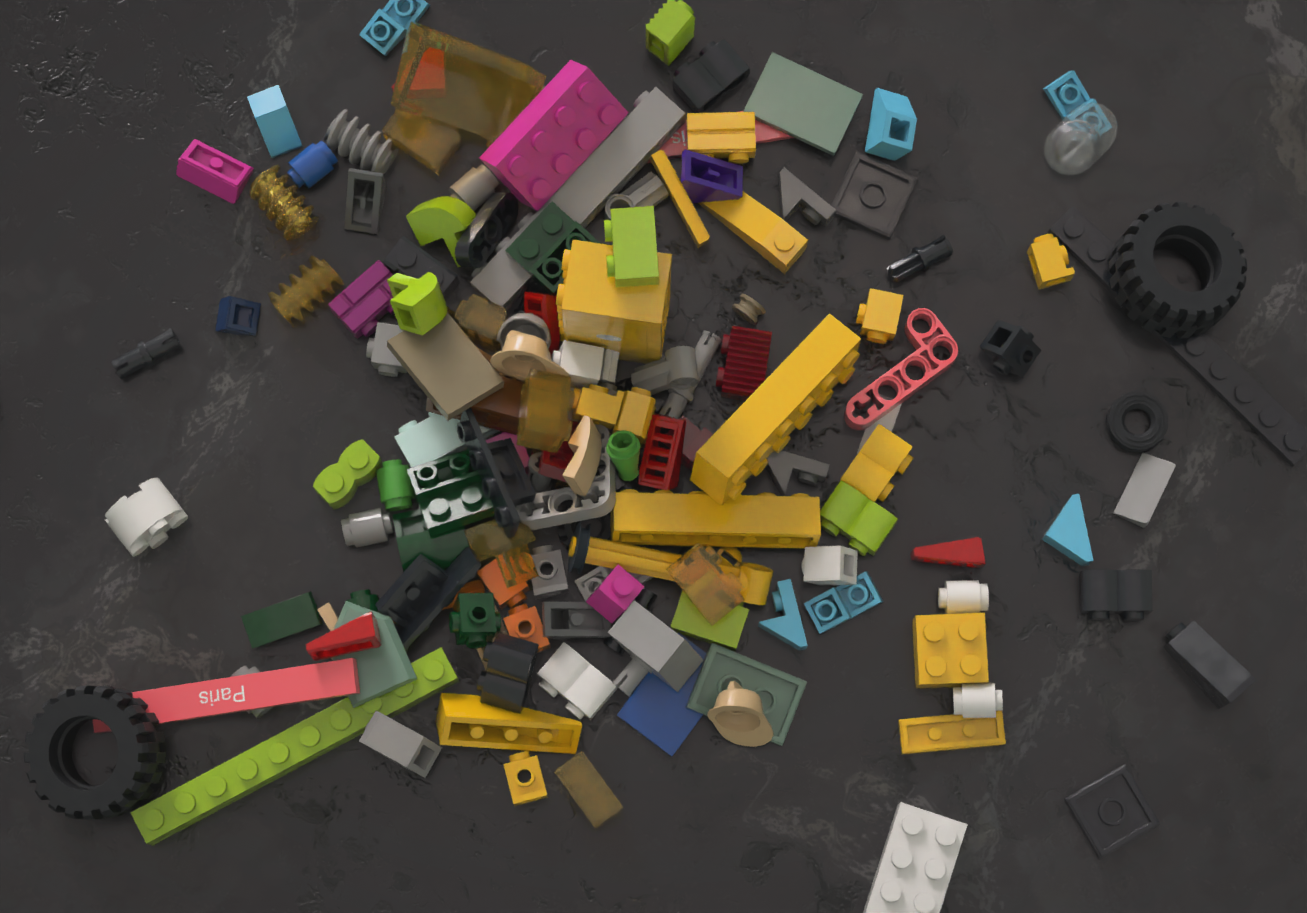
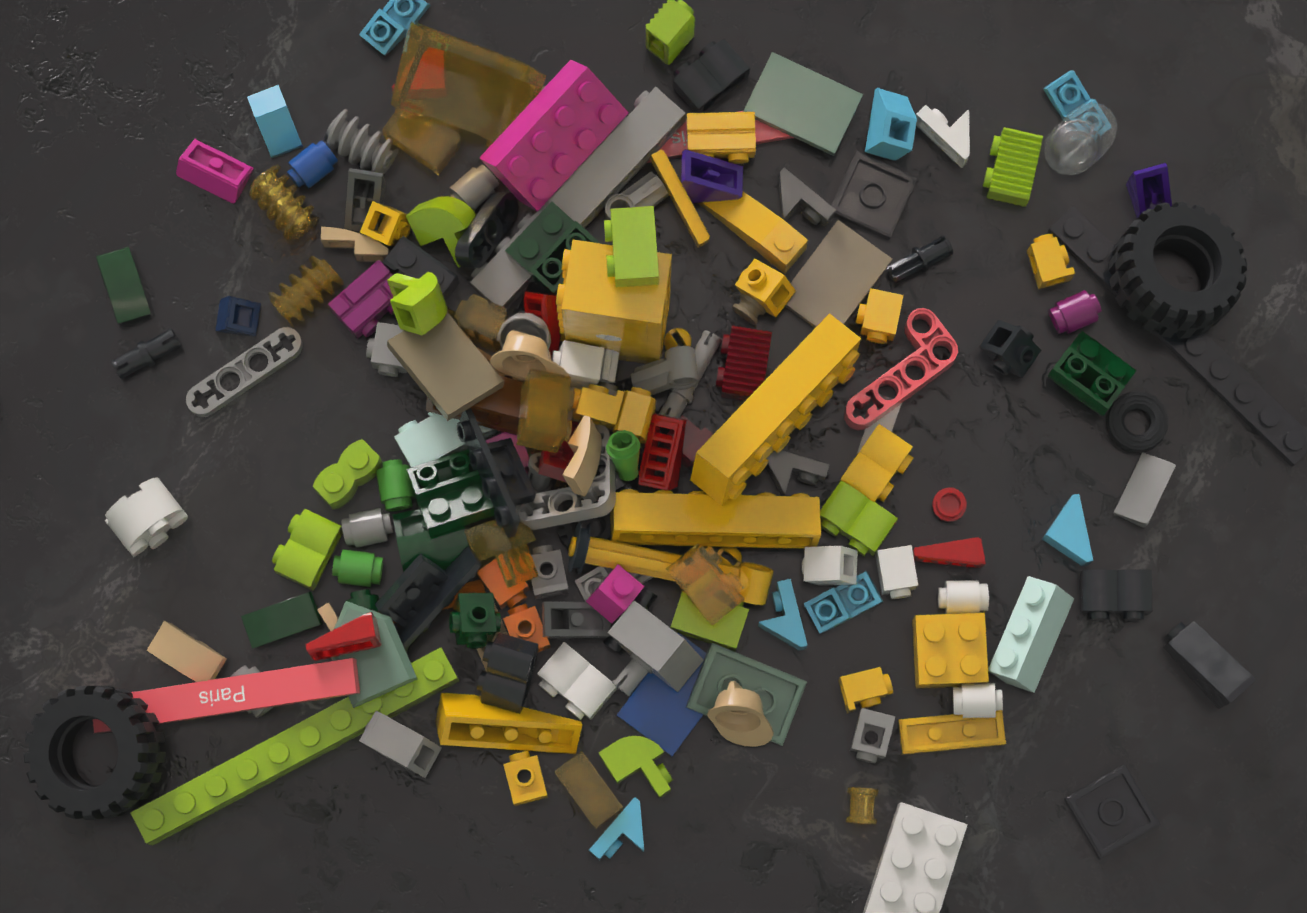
none -> dark green slope [96,247,151,324]
none -> tan slope [147,621,227,682]
none -> light grey beam [186,327,303,417]
none -> lime brick [272,509,343,591]
none -> tan slope [321,226,390,262]
none -> bright green brick [332,549,383,587]
none -> yellow brick [360,201,410,246]
none -> medium azure slope [589,797,644,860]
none -> lime brick [598,736,673,799]
none -> yellow hinge [664,328,692,350]
none -> yellow brick [735,259,796,317]
none -> dark tan tile [785,220,893,328]
none -> yellow brick [838,667,893,713]
none -> clear yellow bush [846,787,879,825]
none -> light grey brick [850,708,896,763]
none -> white brick [875,545,918,599]
none -> white slope [916,105,970,168]
none -> red plate [932,488,967,522]
none -> lime brick [983,127,1043,207]
none -> light aqua brick [988,576,1074,693]
none -> dark green brick [1047,331,1137,417]
none -> magenta brick [1048,290,1102,334]
none -> dark purple slope [1126,163,1172,218]

